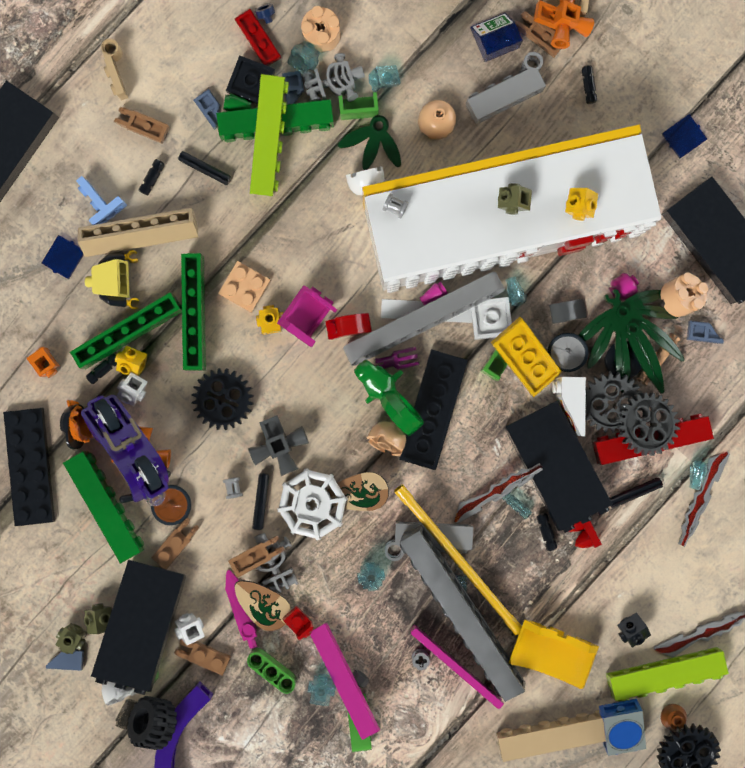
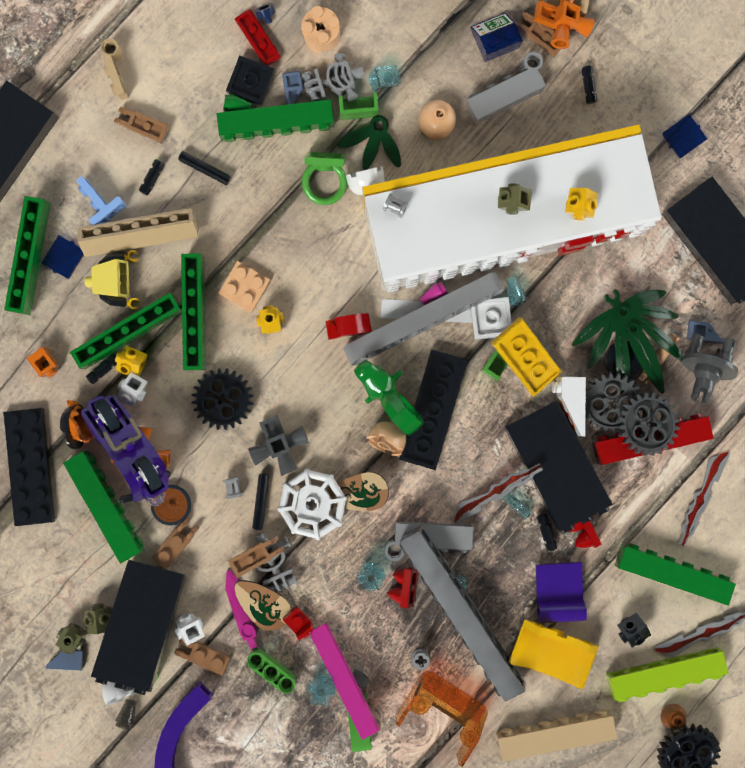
black tyre [127,696,177,750] -> none
sand blue tile [194,89,221,130] -> none
lime brick [250,74,289,196] -> none
dark pink panel [277,285,337,348] -> none
clear light blue brick [287,41,320,74] -> none
magenta arm [375,346,419,370] -> none
yellow piece [394,484,522,635] -> none
dark pink tile [410,624,504,709] -> none
light grey wheel [548,333,589,372] -> none
dark grey panel [549,299,587,324] -> none
blue panel [599,699,646,756] -> none
dark pink head [609,273,639,301] -> none
black axle [610,478,663,508] -> none
light nougat brick [660,273,708,317] -> none
clear light blue cone [689,460,709,490] -> none
none -> green brick [4,196,51,316]
none -> bright green tile [302,152,347,205]
none -> red tile [387,567,418,609]
none -> clear orange windscreen [395,670,488,767]
none -> dark purple door [535,562,587,624]
none -> green brick [614,542,736,606]
none -> dark grey piece [682,334,738,404]

